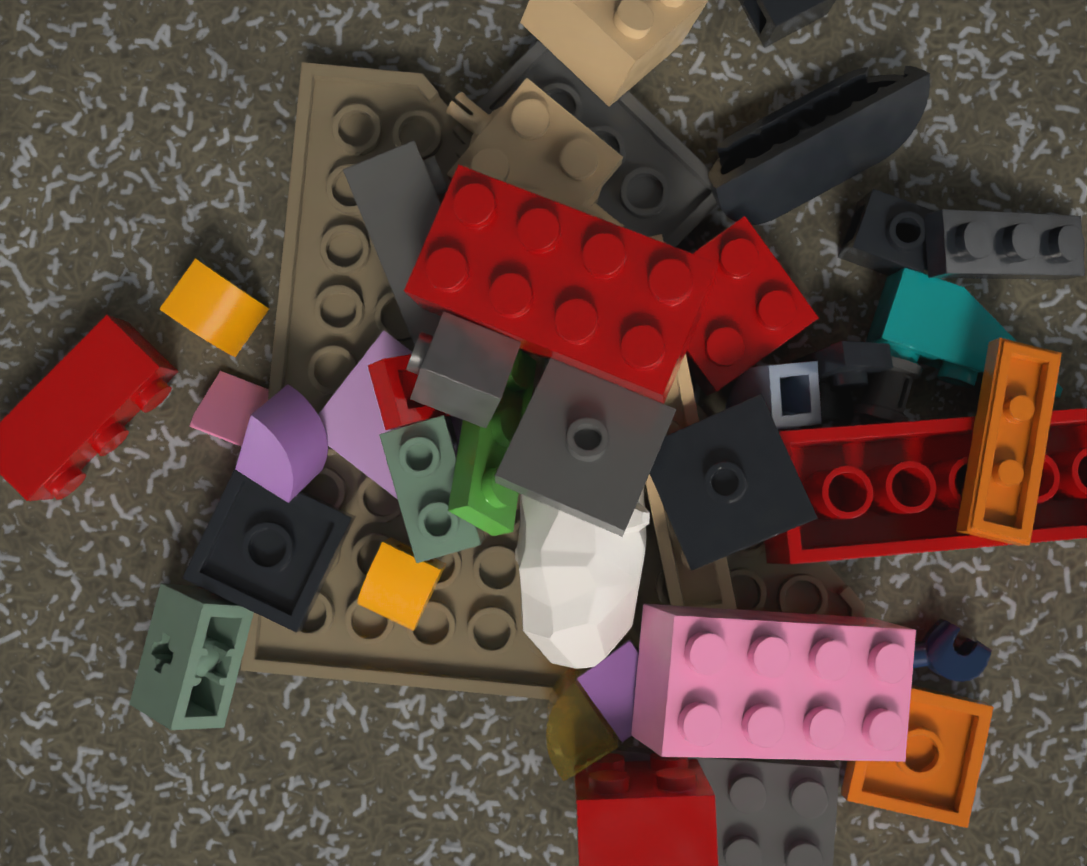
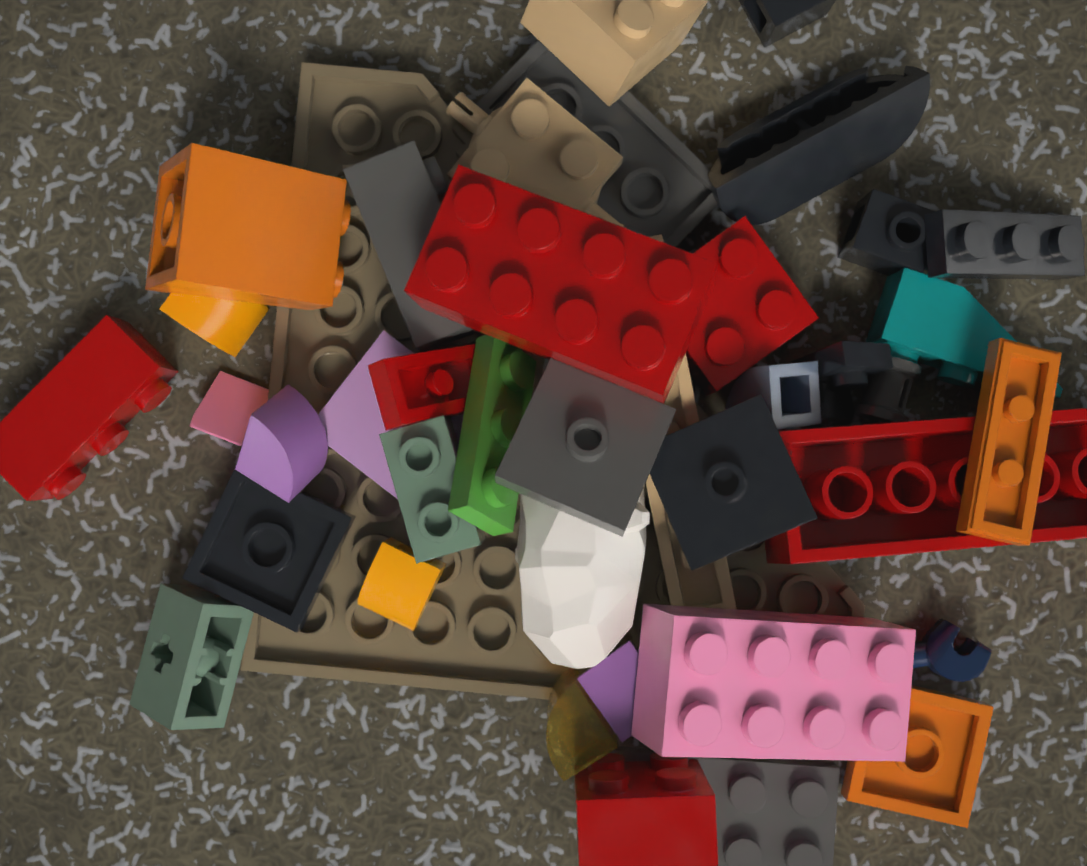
flat silver brick [406,312,521,428] -> none
none -> orange slope [145,143,351,310]

